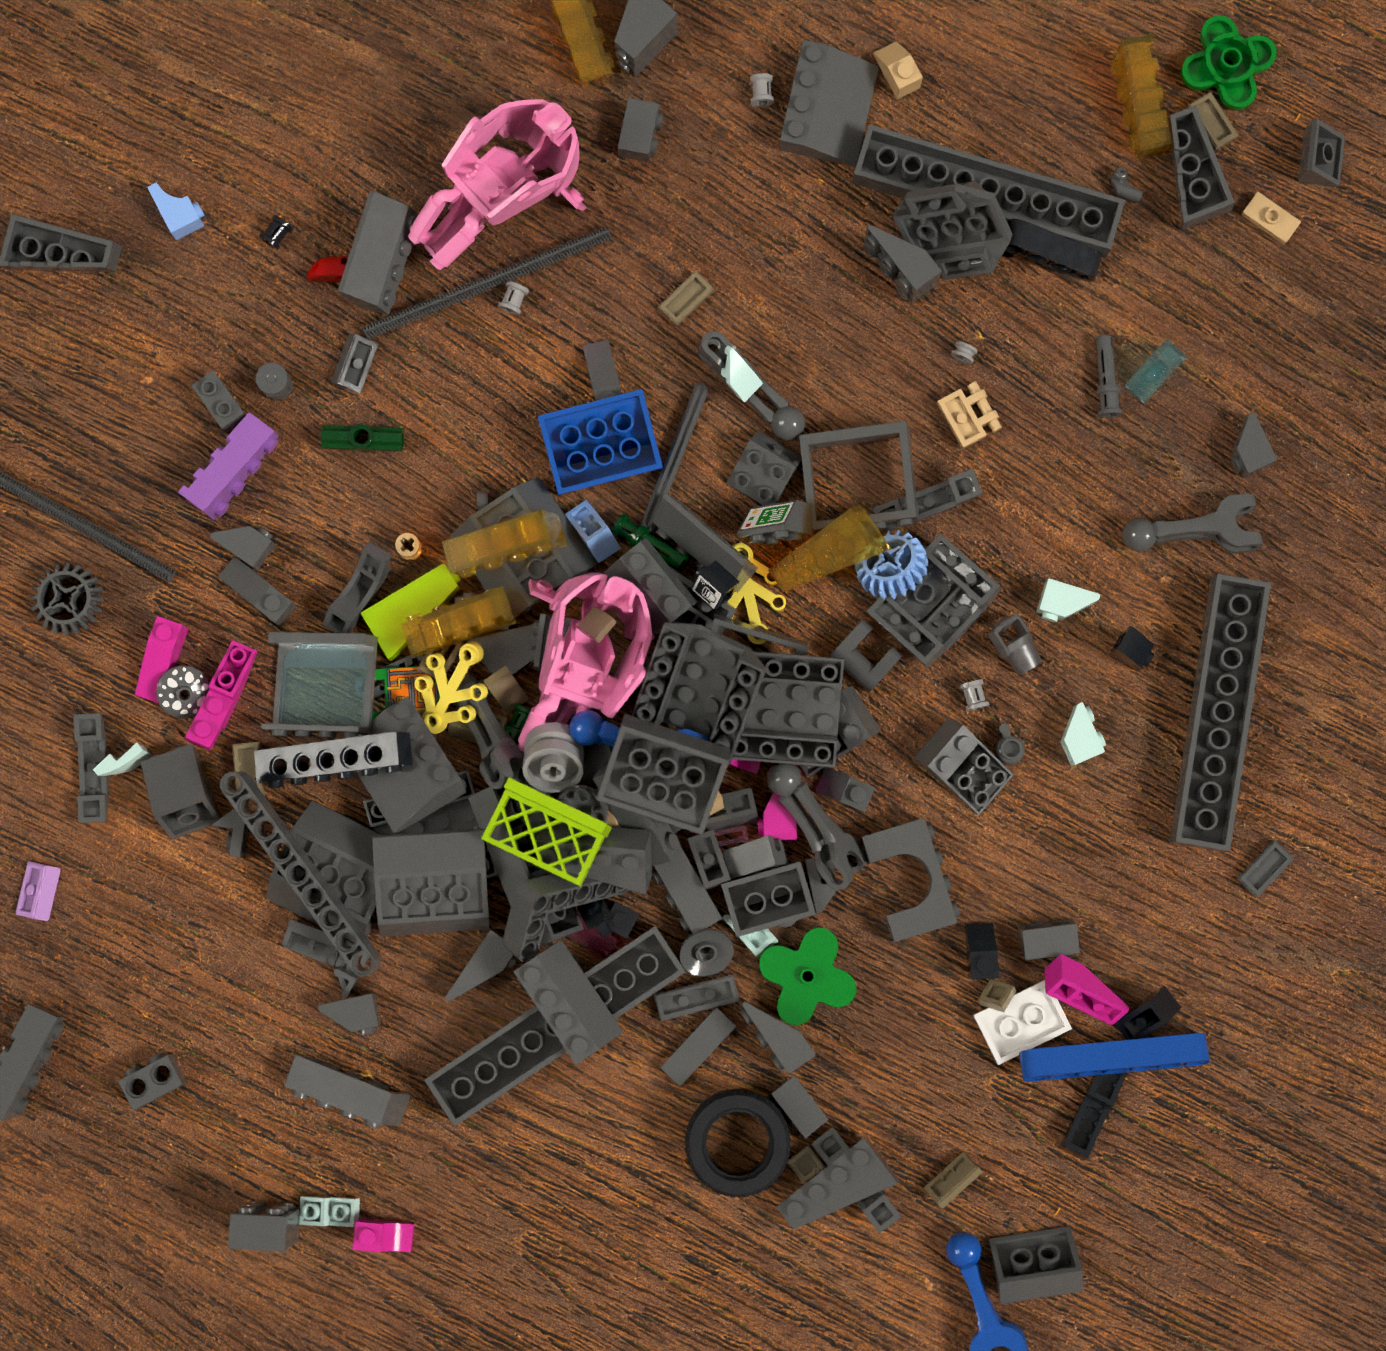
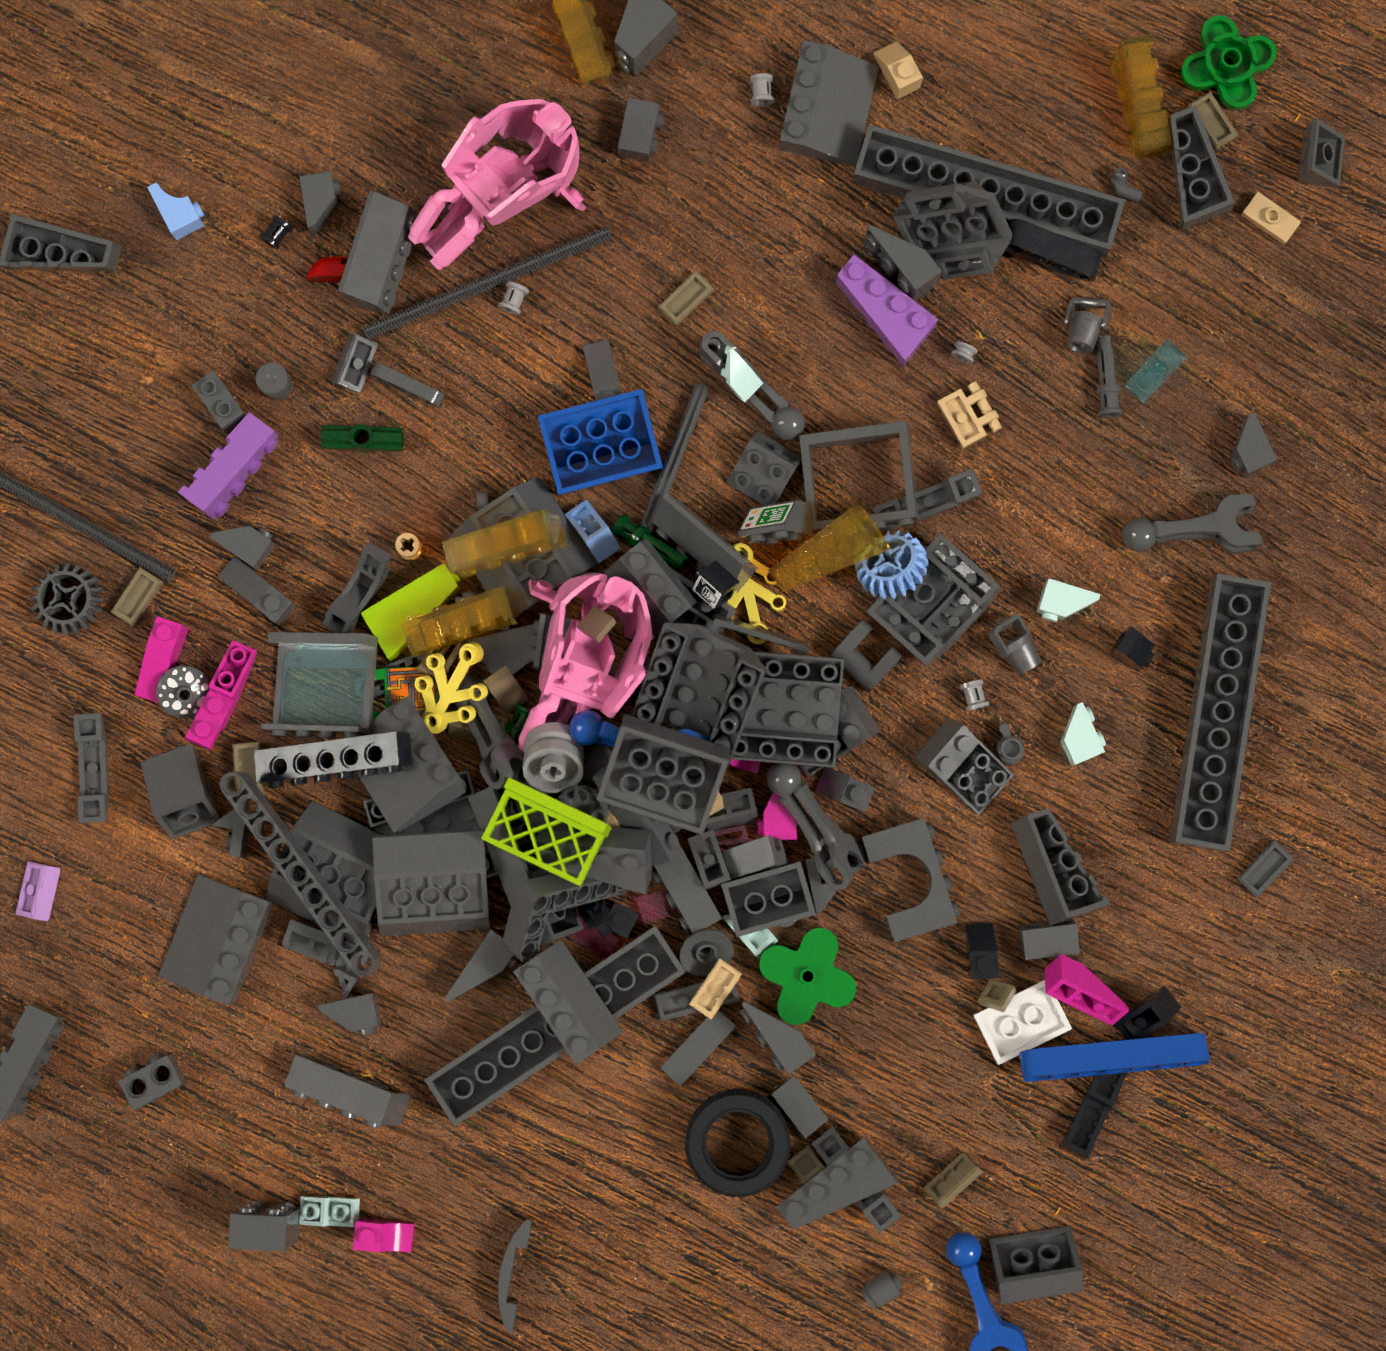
light aqua slope [93,743,152,776] -> none
none -> dark tan tile [111,567,164,627]
none -> dark grey slope [158,874,274,1005]
none -> dark grey slope [299,171,342,235]
none -> dark grey beam [370,362,445,408]
none -> dark grey slope [498,1217,533,1333]
none -> clear pink tile [636,890,669,924]
none -> tan plate [689,958,742,1020]
none -> medium lavender wedge [836,255,938,367]
none -> dark grey brick [860,1270,904,1309]
none -> dark grey wedge [1011,808,1111,926]
none -> flat silver piece [1064,297,1113,354]

